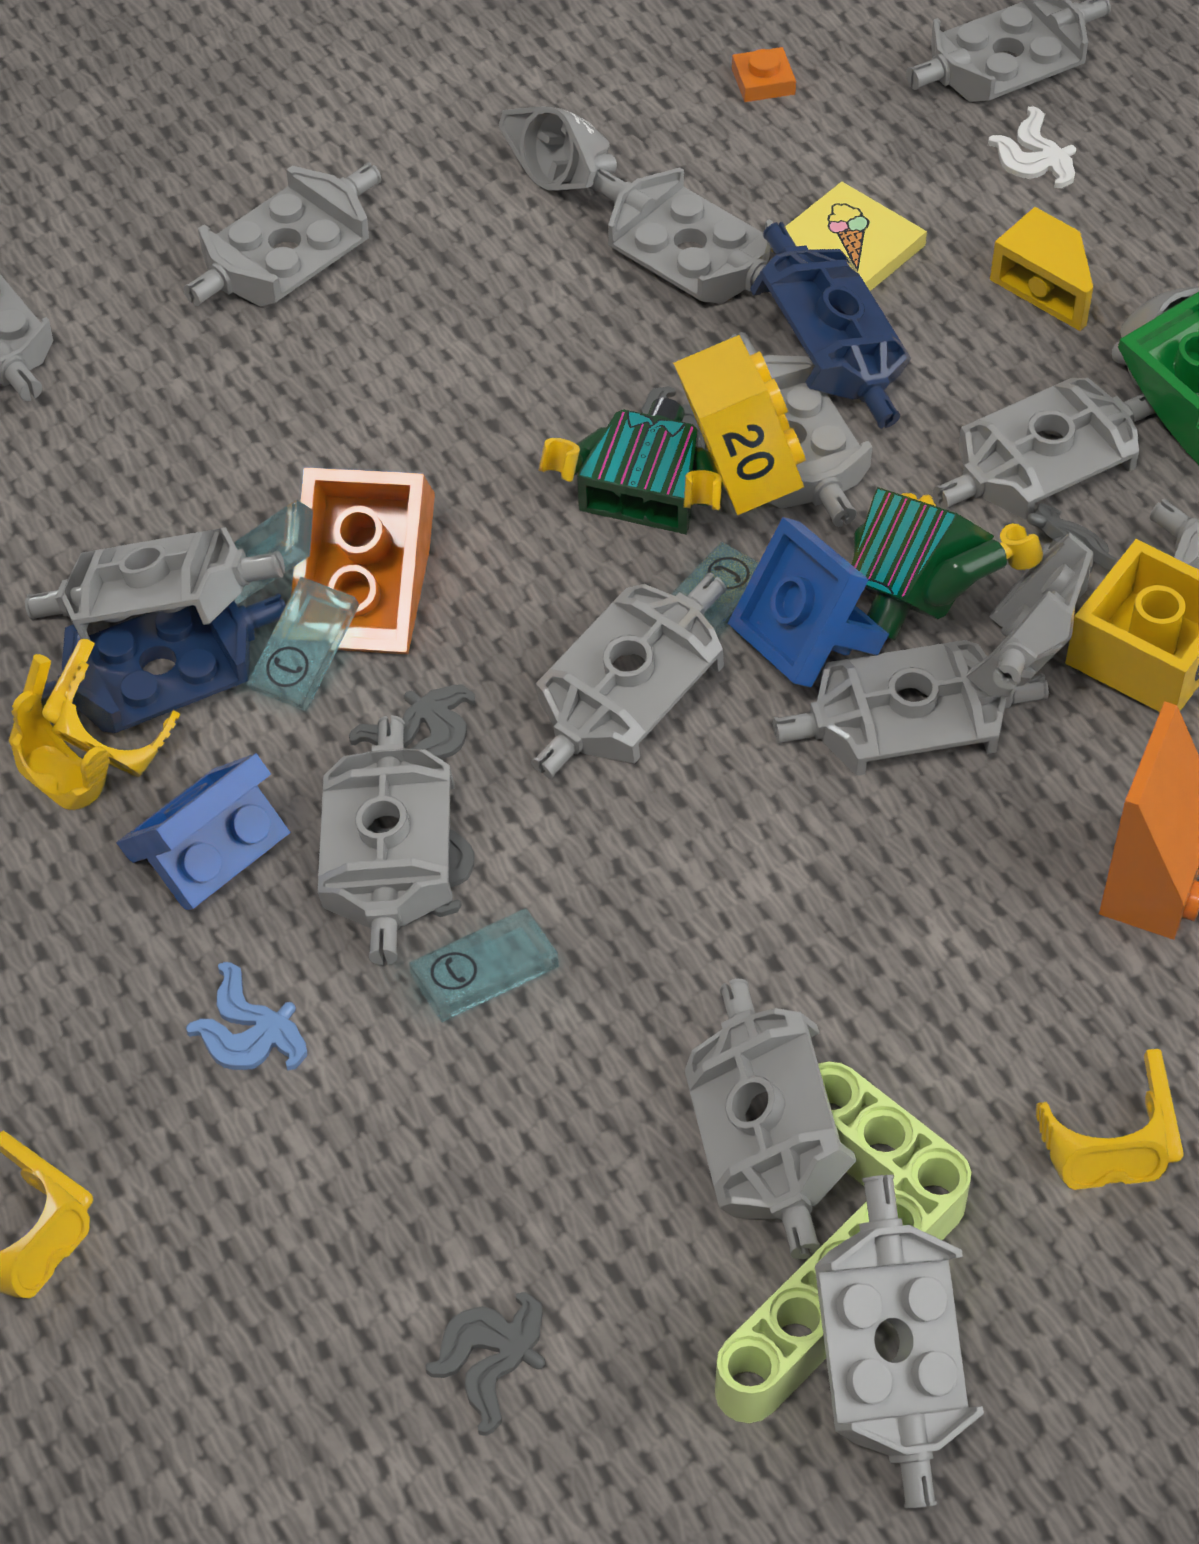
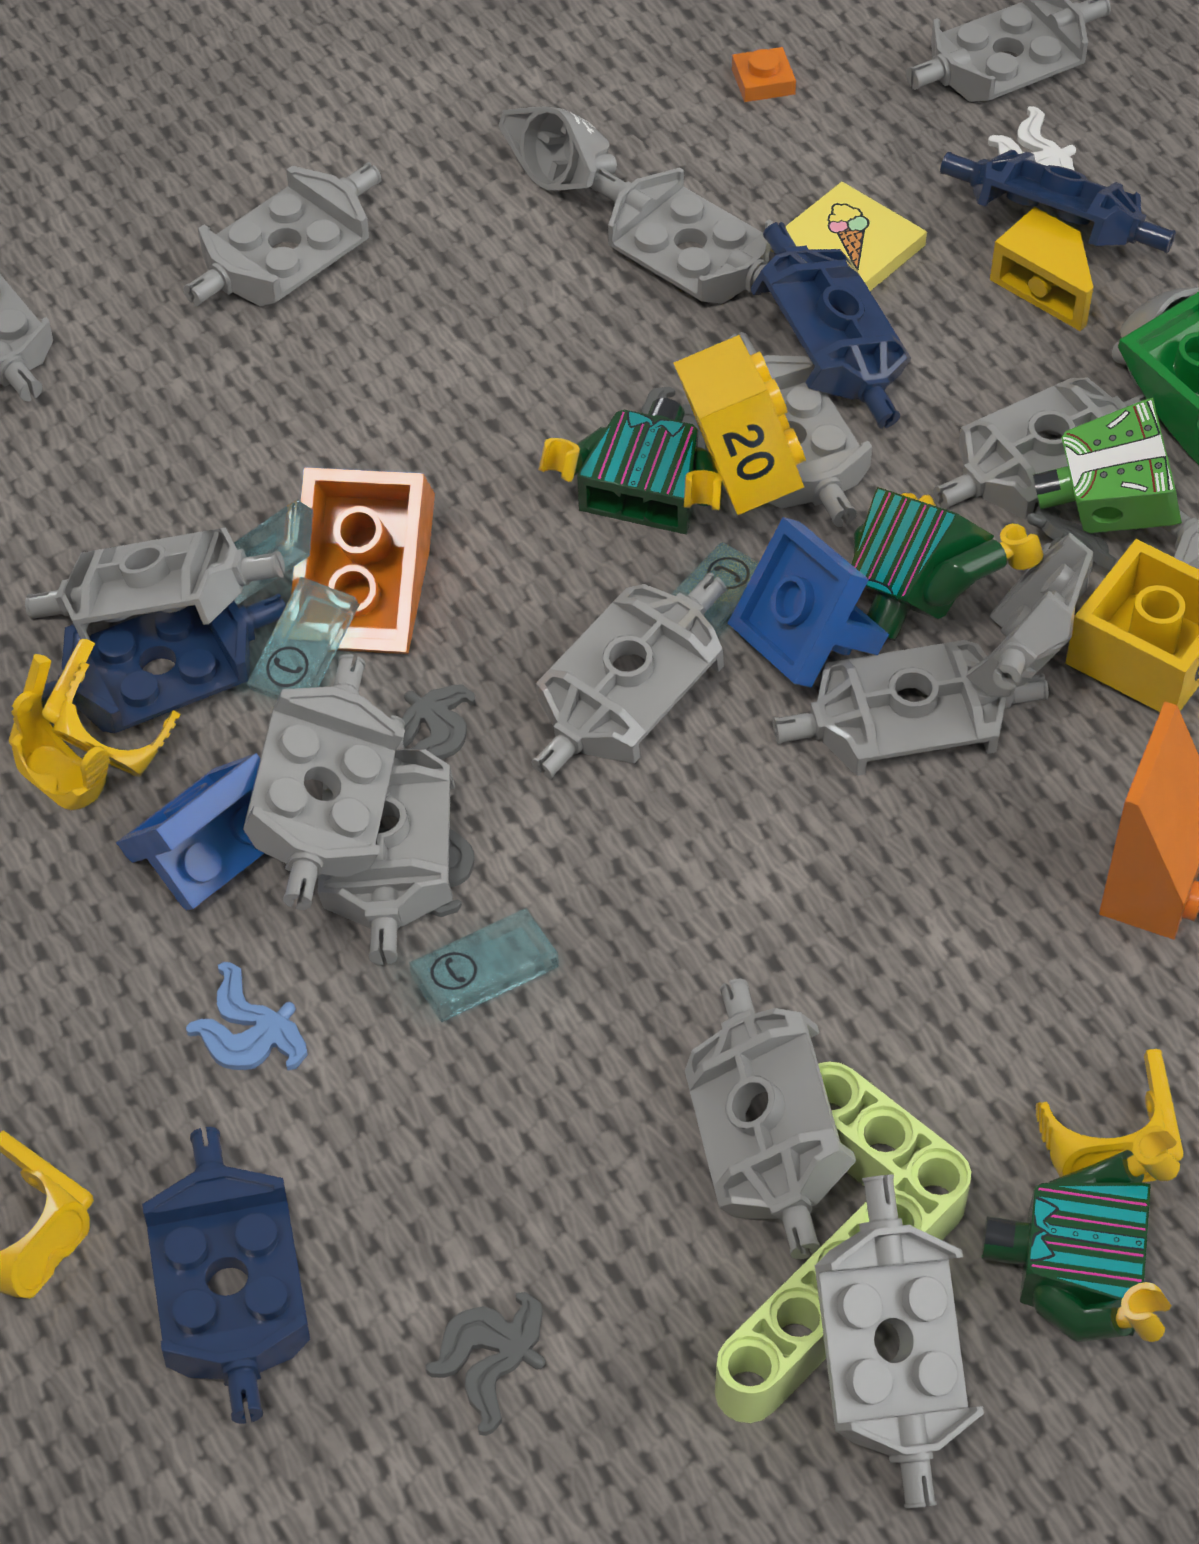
none -> dark blue plate [142,1127,310,1424]
none -> light grey plate [243,654,405,910]
none -> dark blue plate [940,150,1176,254]
none -> torso [981,1126,1180,1342]
none -> bright green torso [1033,398,1182,533]

